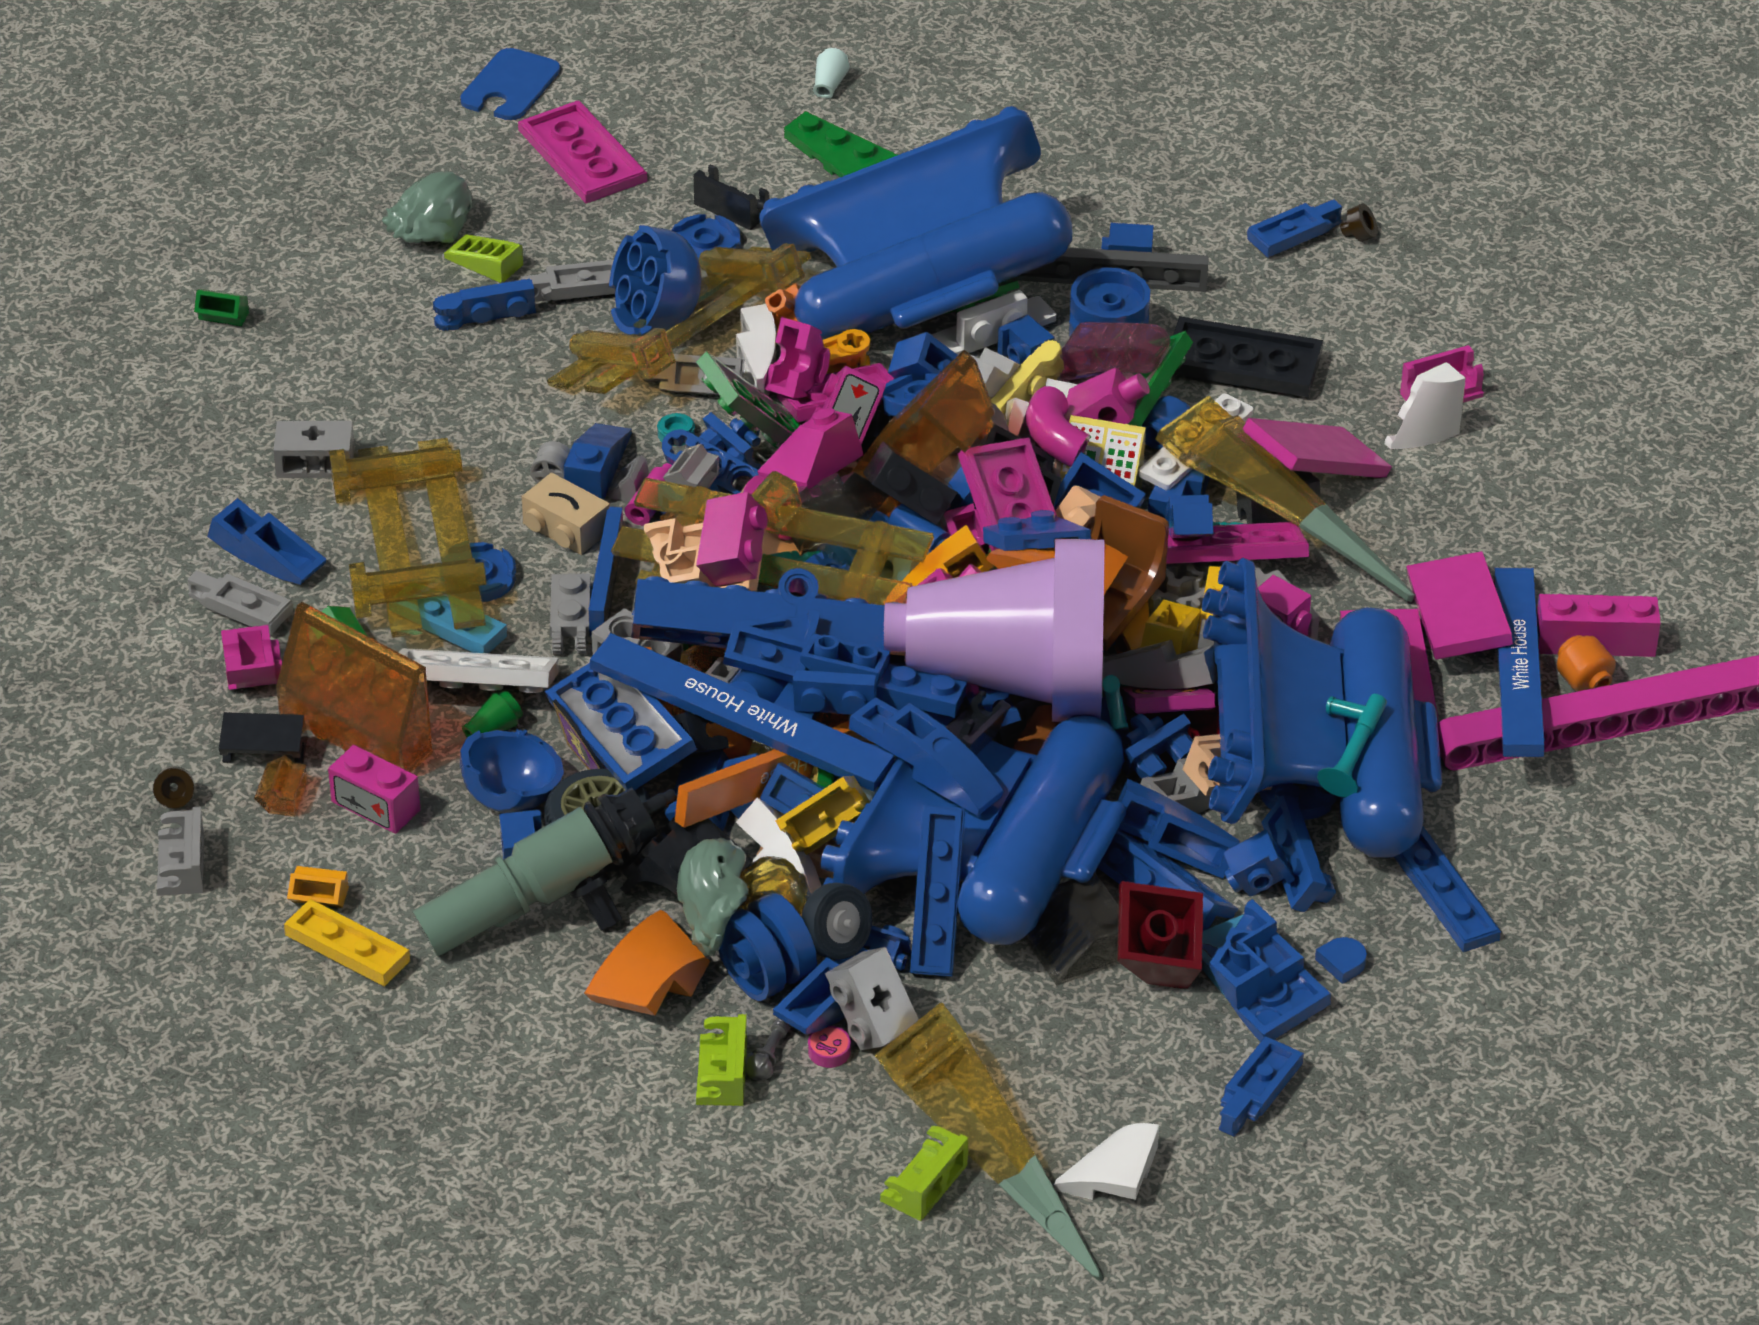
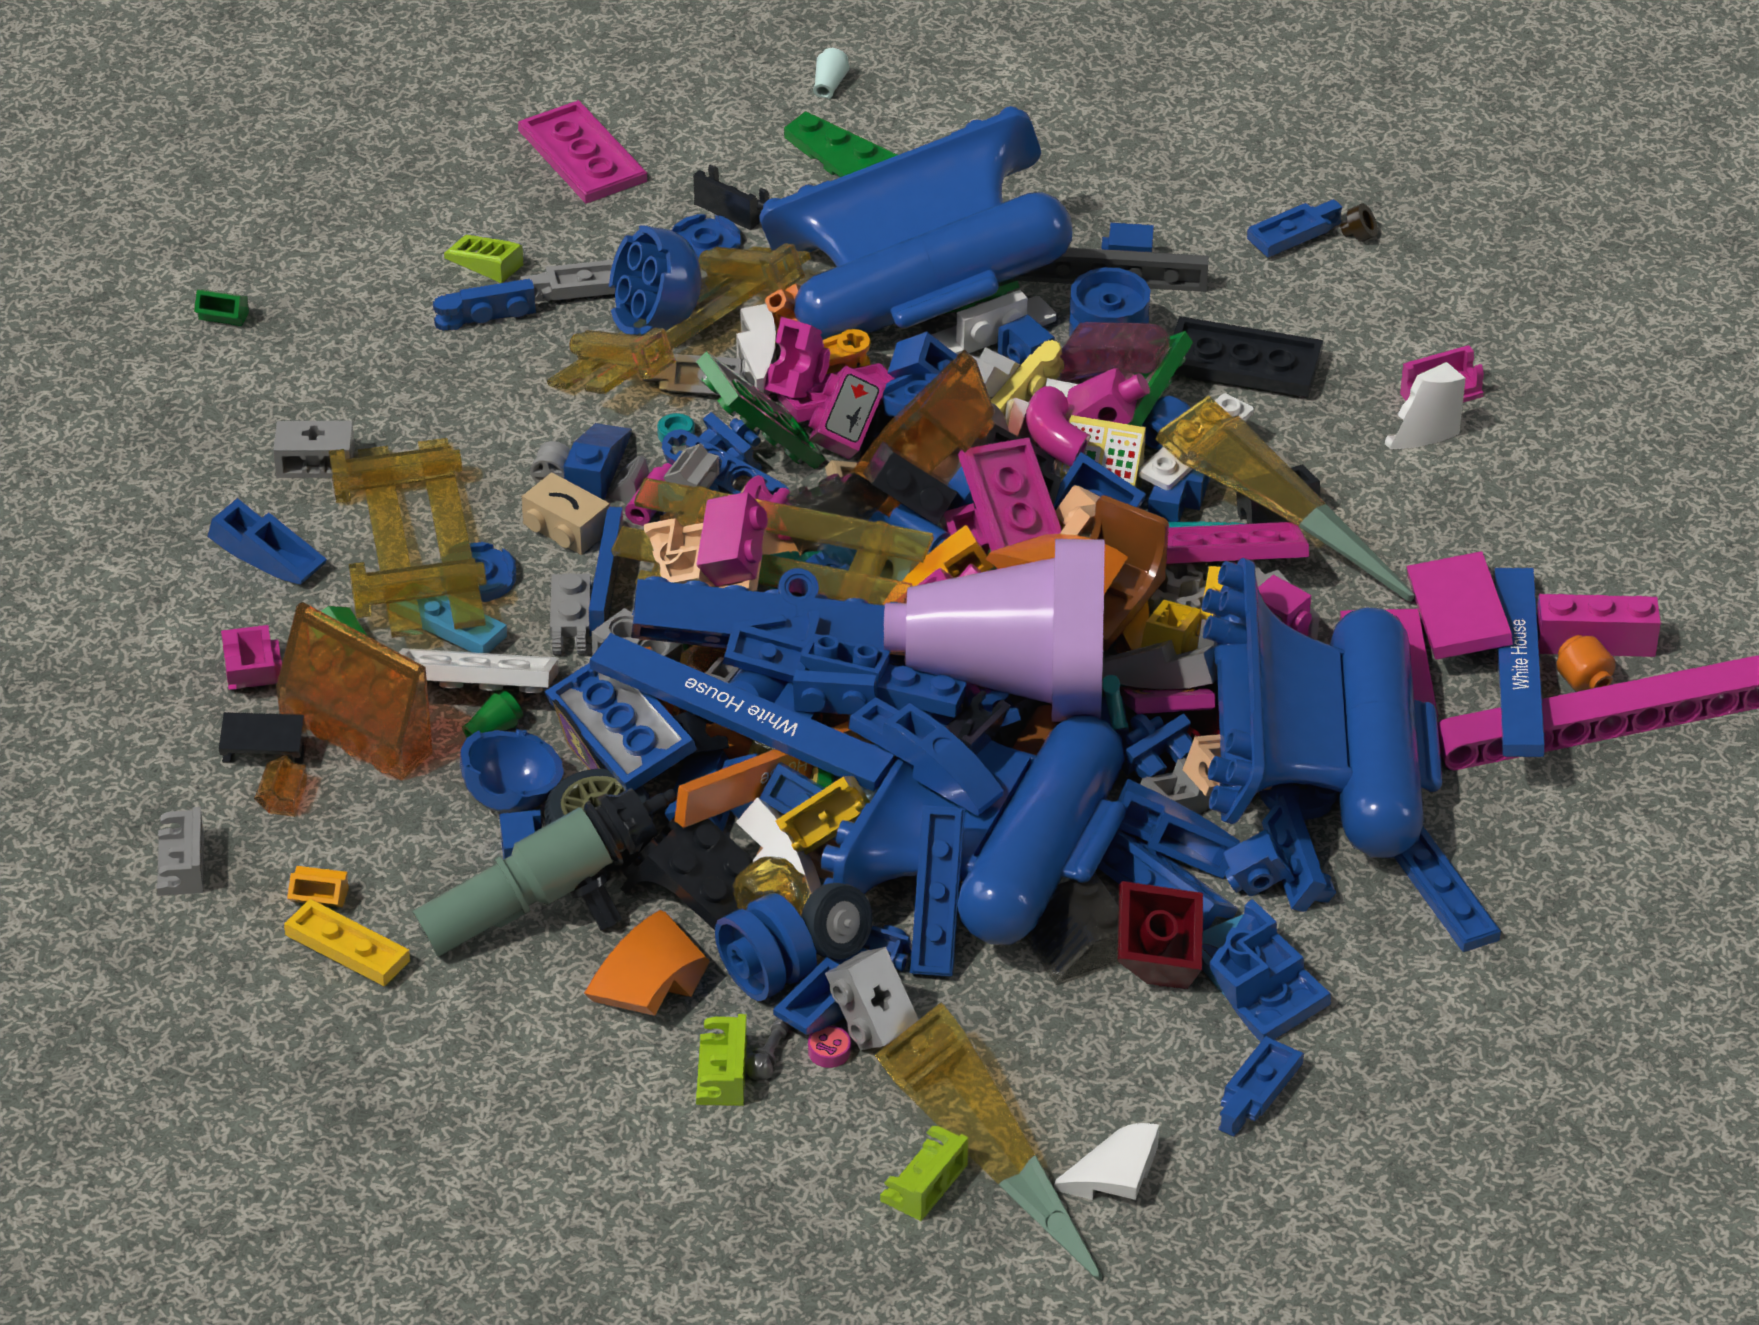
dark brown tile [153,766,195,808] -> none
light grey hinge [187,570,293,635] -> none
dark pink brick [328,745,421,834] -> none
sand green piece [382,171,473,244] -> none
blue piece [460,48,560,120] -> none
sand green piece [677,838,749,956] -> none
clear yellow slope [751,471,802,532] -> none
dark pink slope [757,408,864,490] -> none
blue wing [983,510,1091,551] -> none
blue slope [1165,495,1213,538] -> none
dark pink tile [1243,418,1392,478] -> none
blue tile [1315,937,1367,984] -> none
teal piece [1317,694,1387,797] -> none

